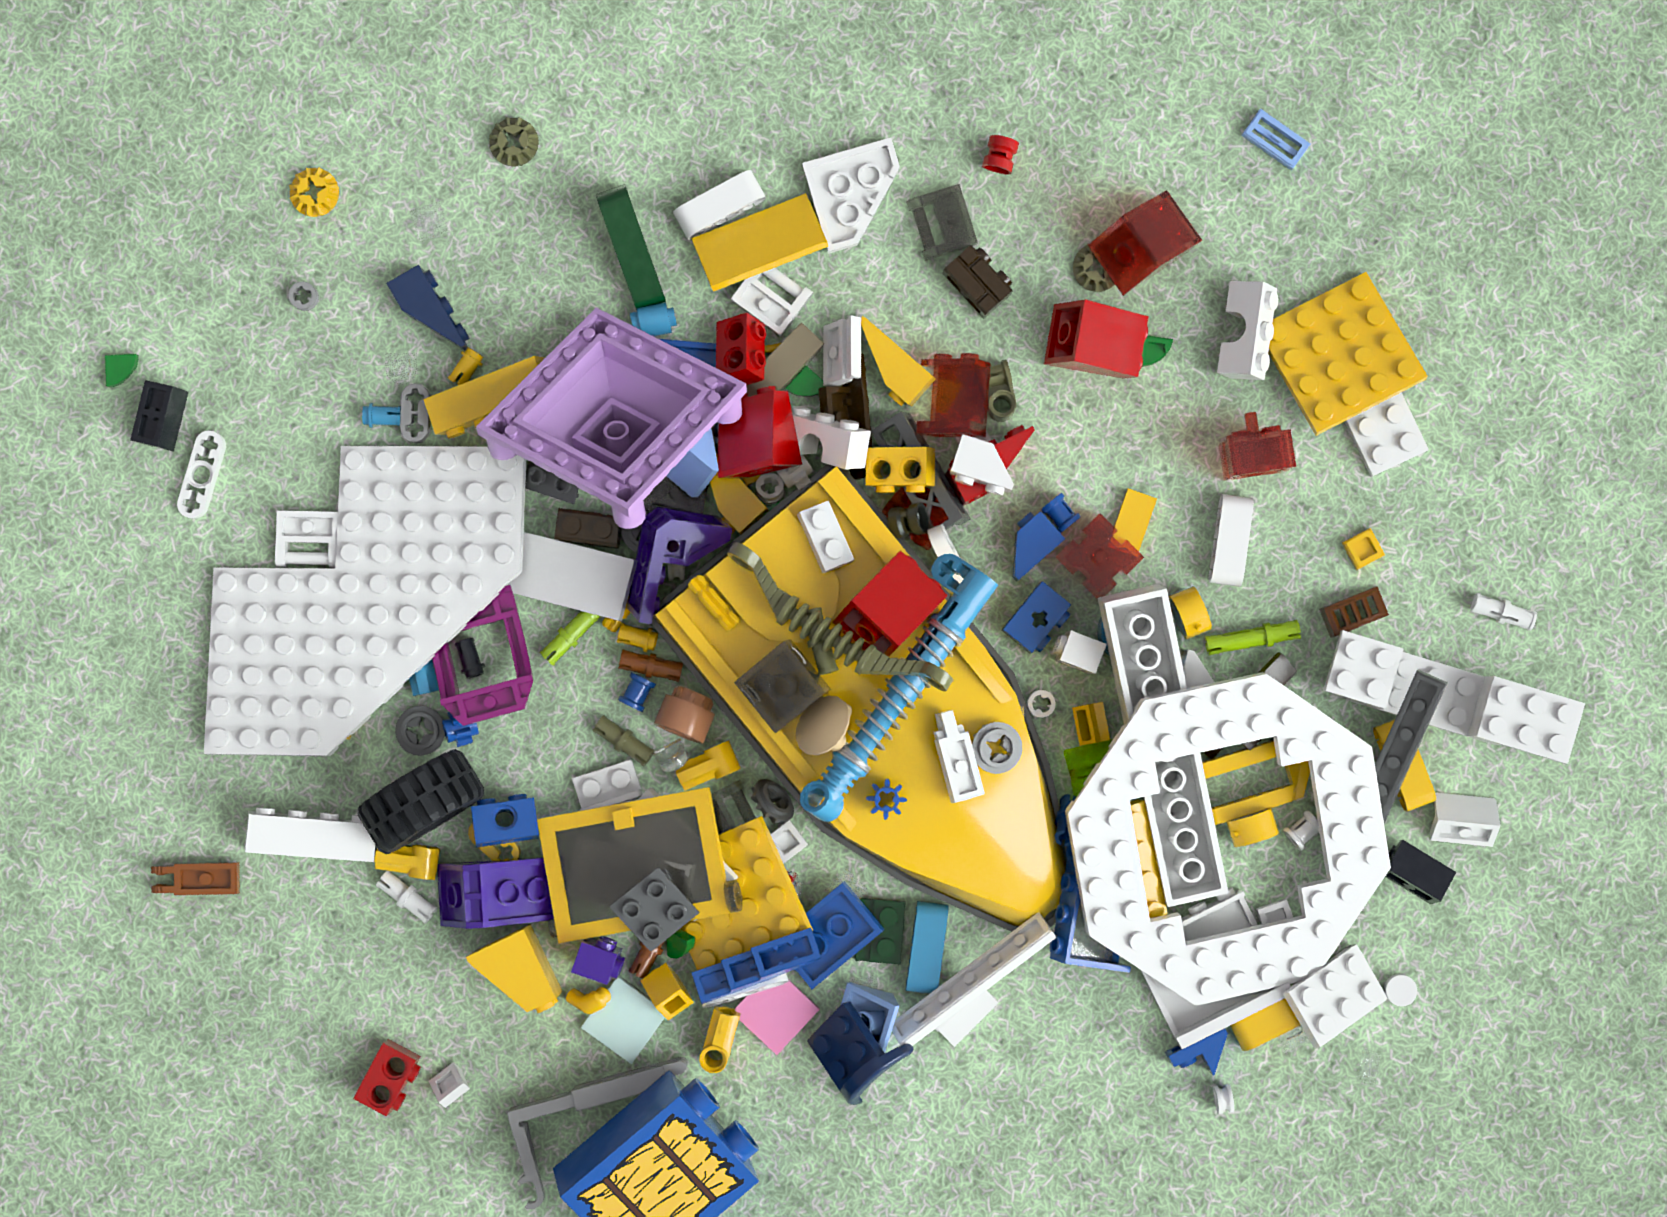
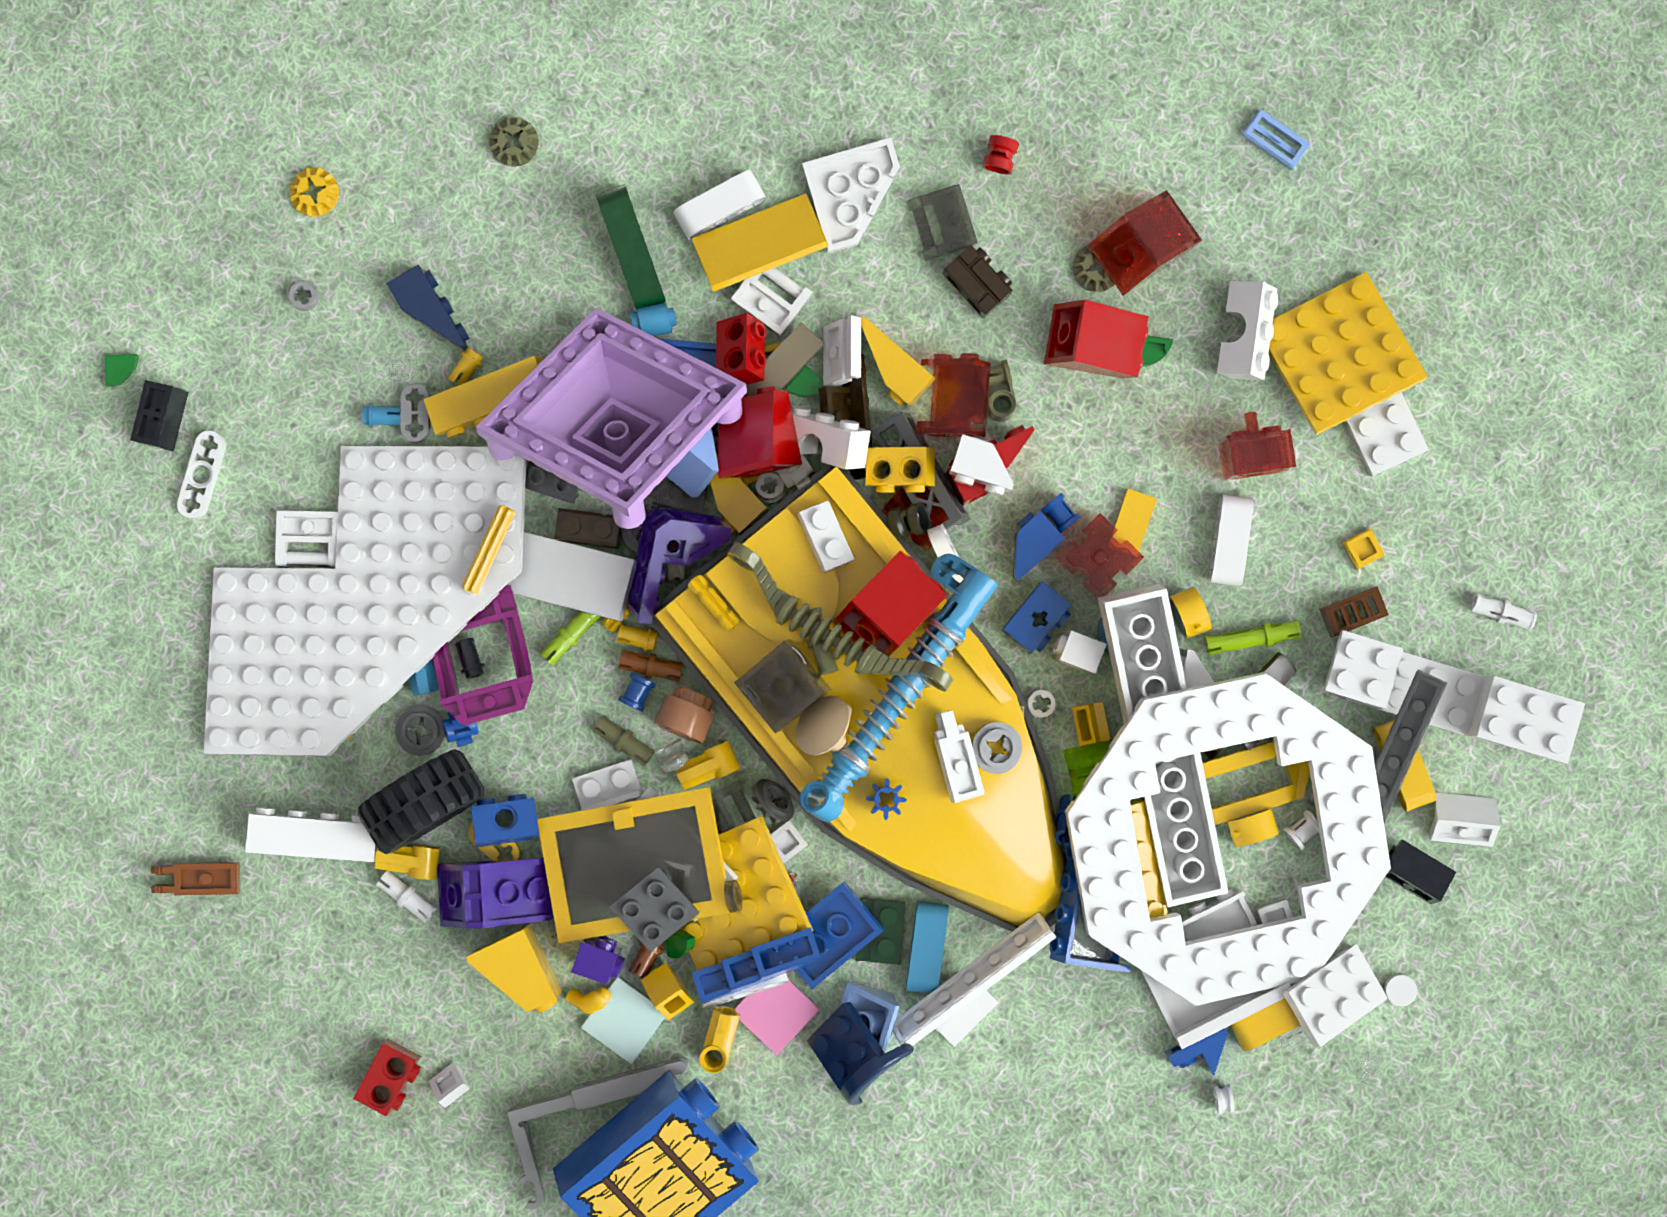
none -> yellow axle [462,505,515,594]

